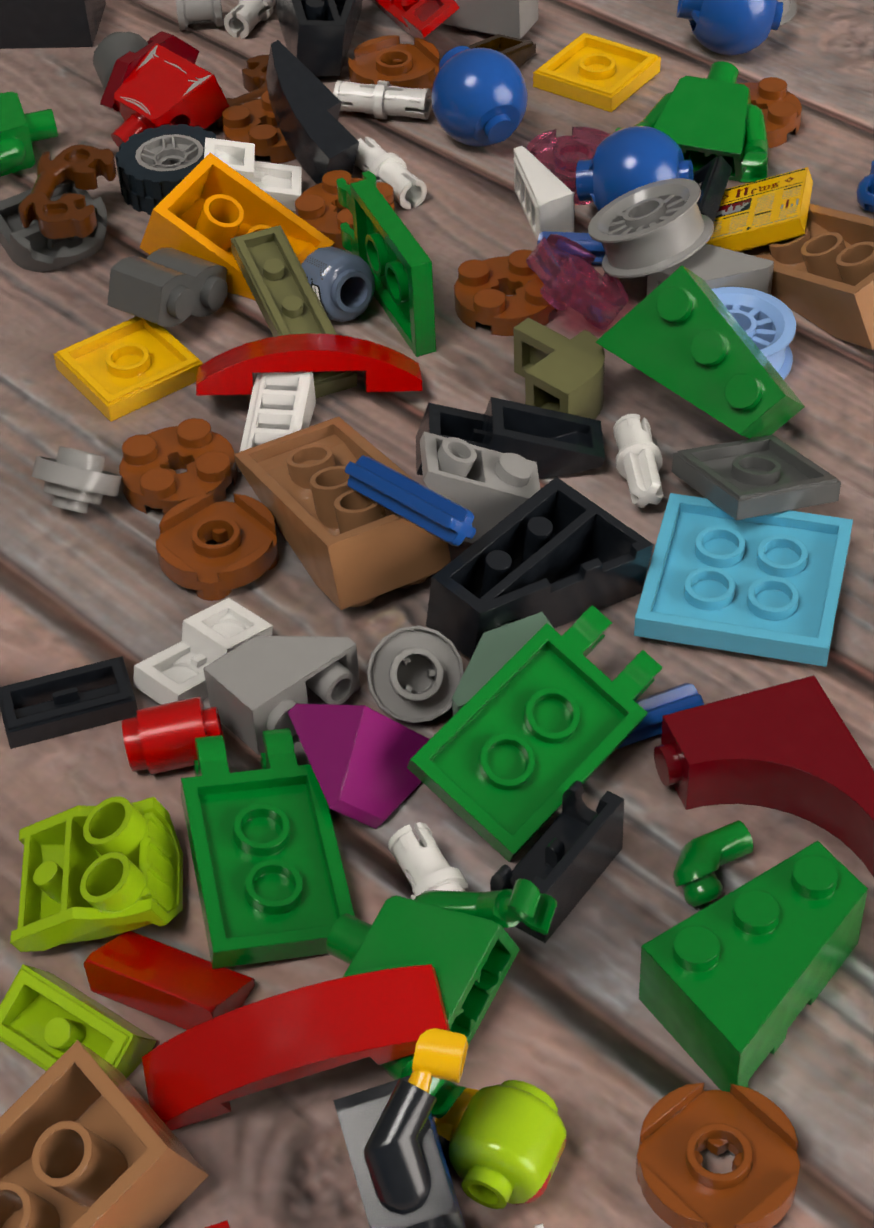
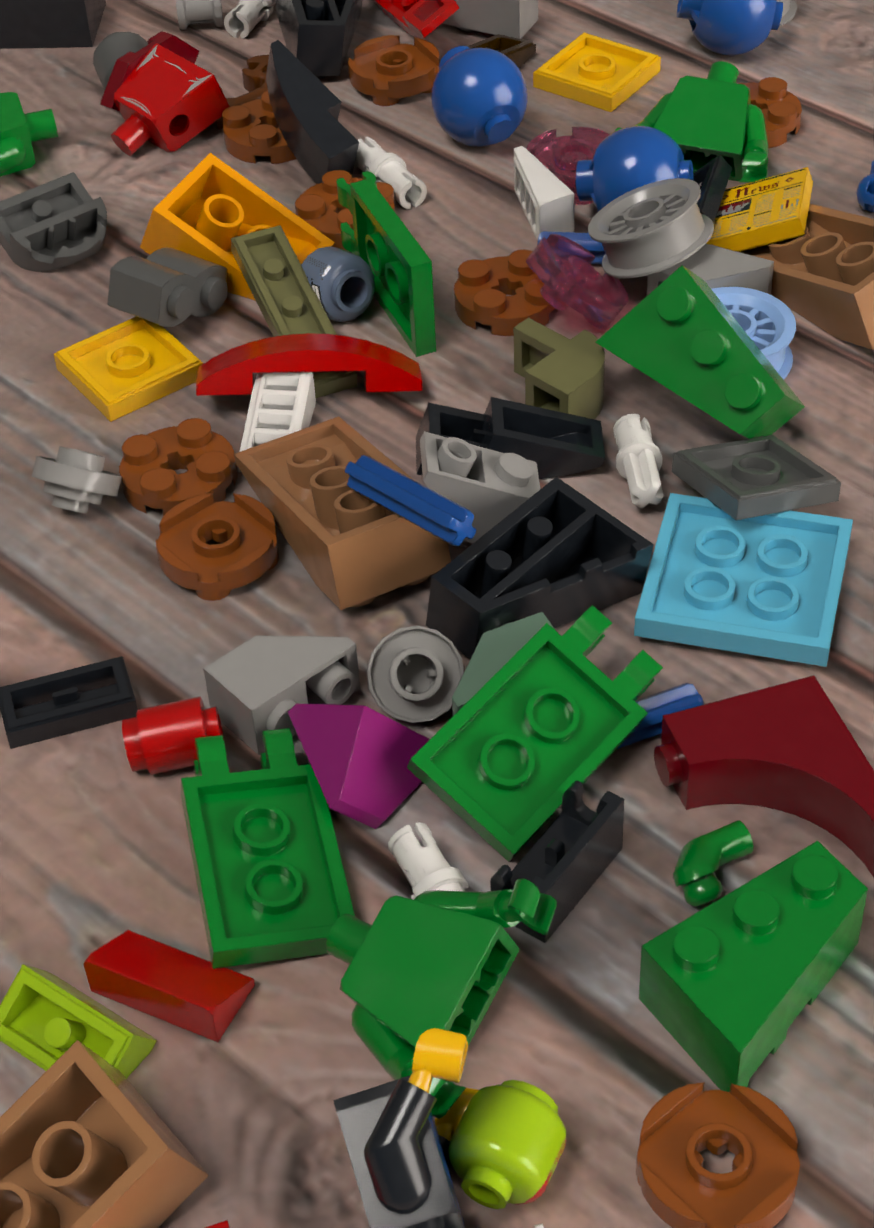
lime slope [10,796,183,952] -> none
reddish brown helmet [18,144,116,239] -> none
black wheel [115,124,217,215] -> none
white slope [133,598,273,704] -> none
red slope [142,964,450,1131] -> none
white slope [204,137,302,211] -> none
white pin [333,80,432,120] -> none

